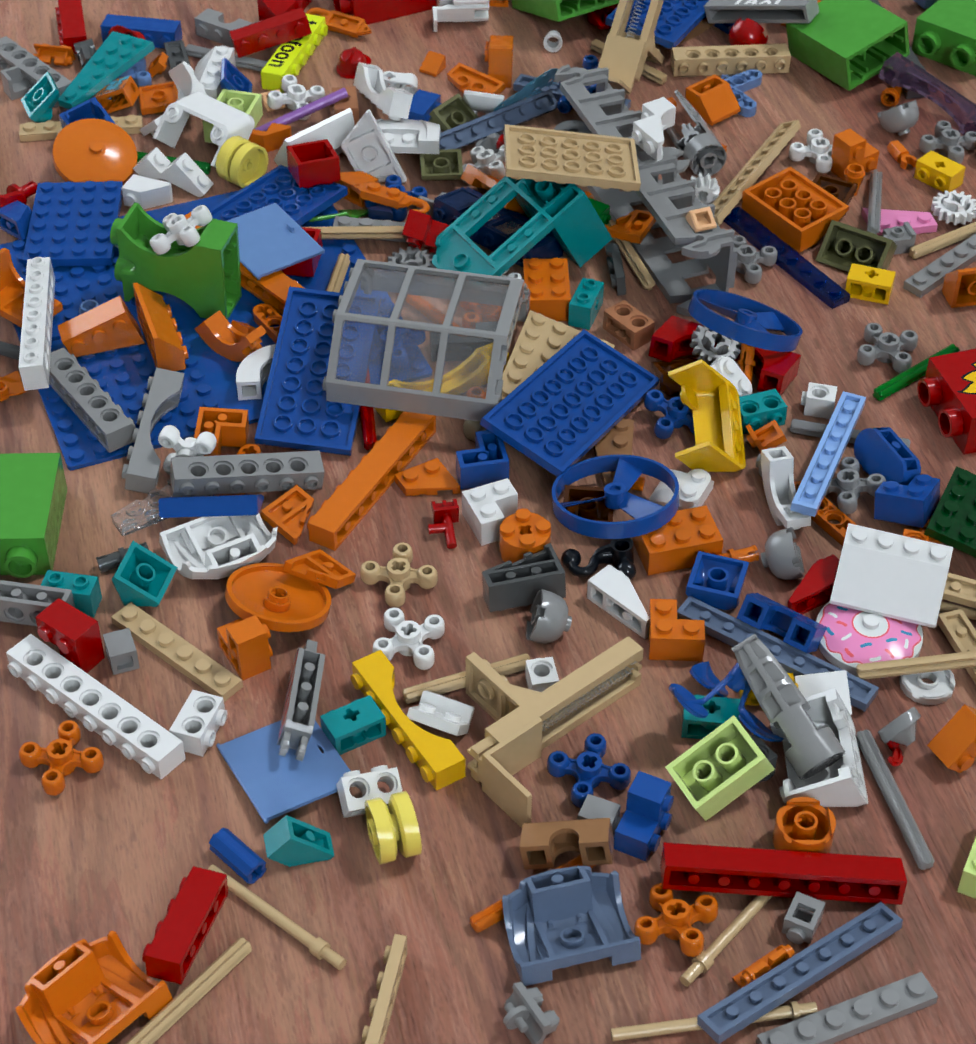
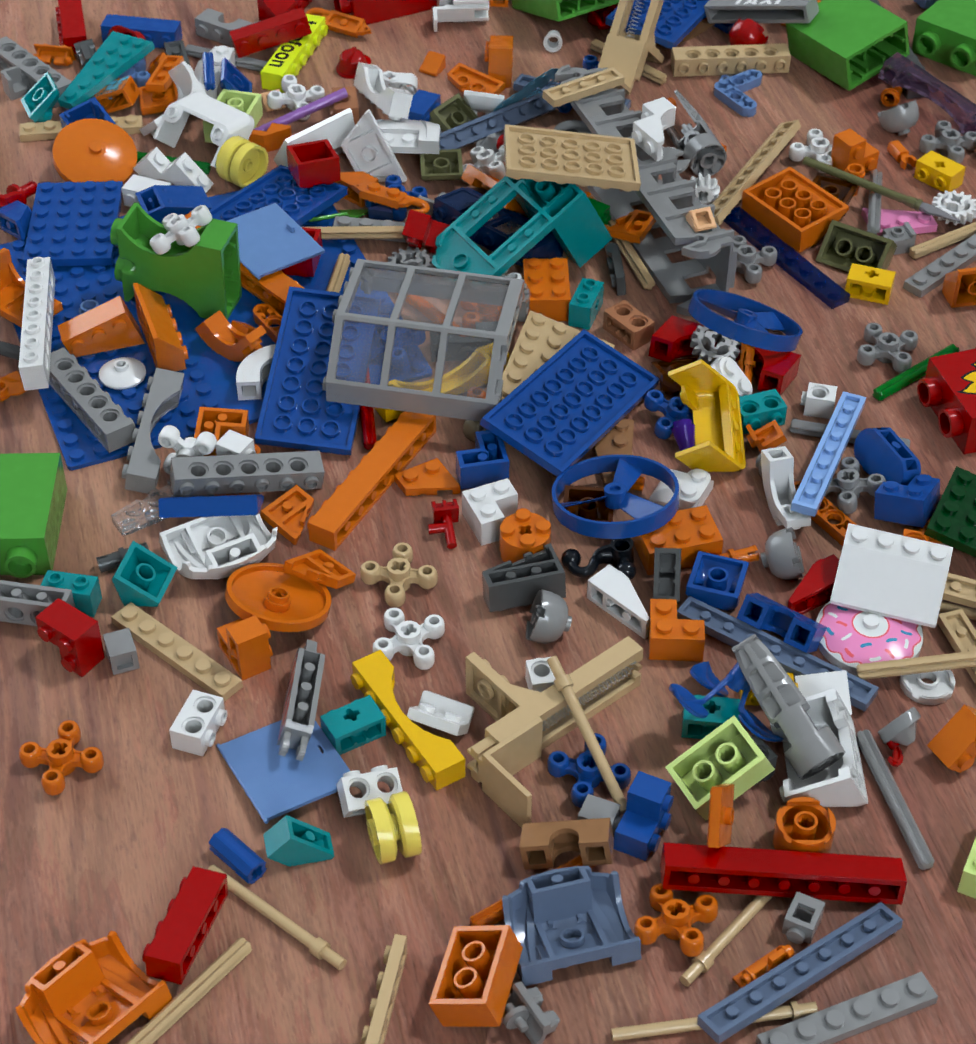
white brick [6,634,186,780] -> none
tan axle [402,653,531,704] -> none
orange slope [684,74,741,126] -> none
none -> white dish [99,357,146,390]
none -> blue slope [135,185,213,224]
none -> orange plate [145,55,184,93]
none -> blue axle [202,52,215,91]
none -> white brick [215,429,256,455]
none -> orange brick [429,925,523,1027]
none -> tan plate [543,67,625,108]
none -> tan bar [547,656,627,814]
none -> dark grey brick [653,548,681,603]
none -> dark purple cone [671,419,695,451]
none -> orange plate [707,784,734,848]
none -> olive piece [802,156,961,222]

